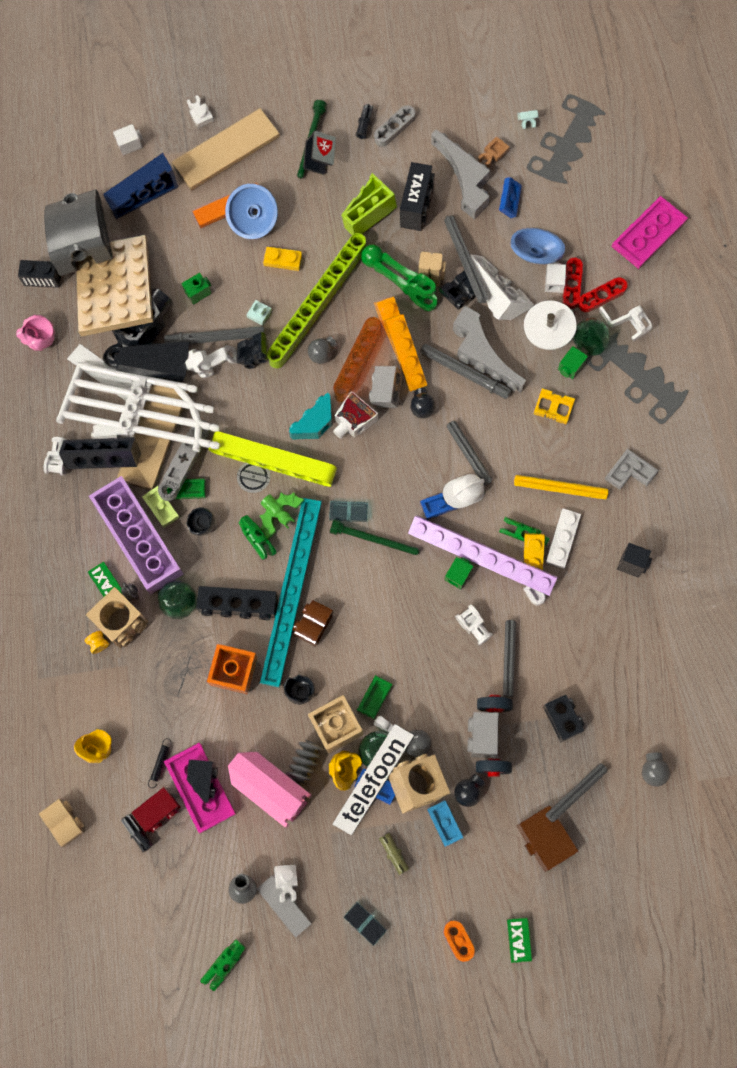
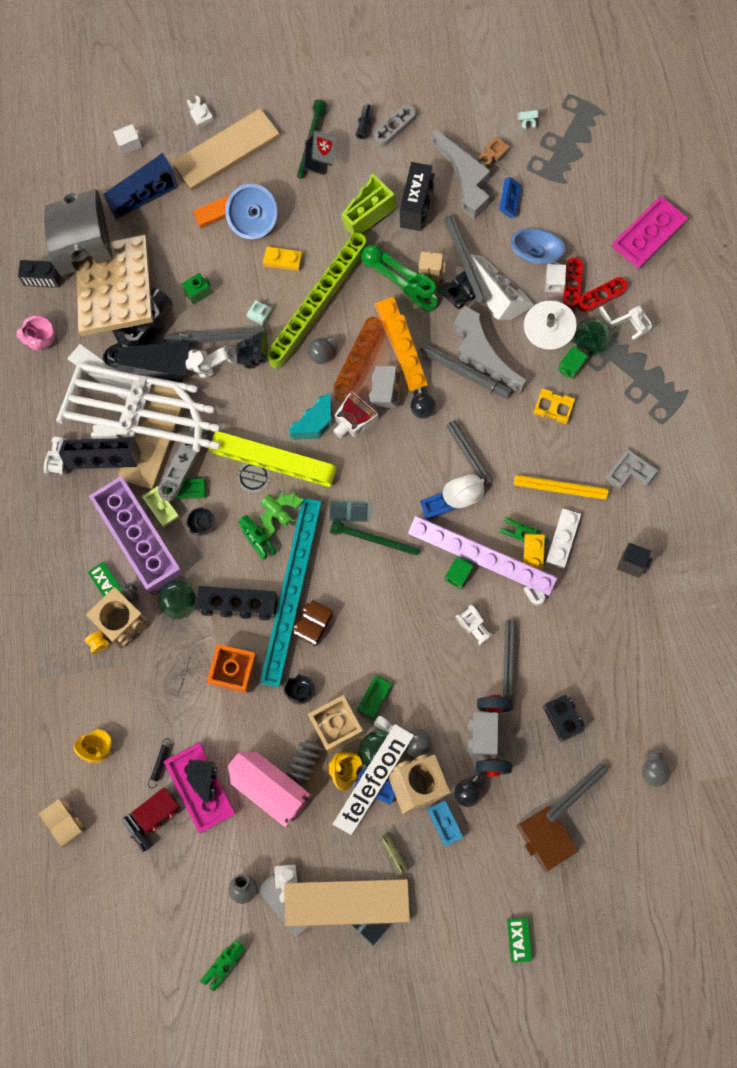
orange plate [444,921,475,962] -> none
none -> tan tile [284,880,410,927]

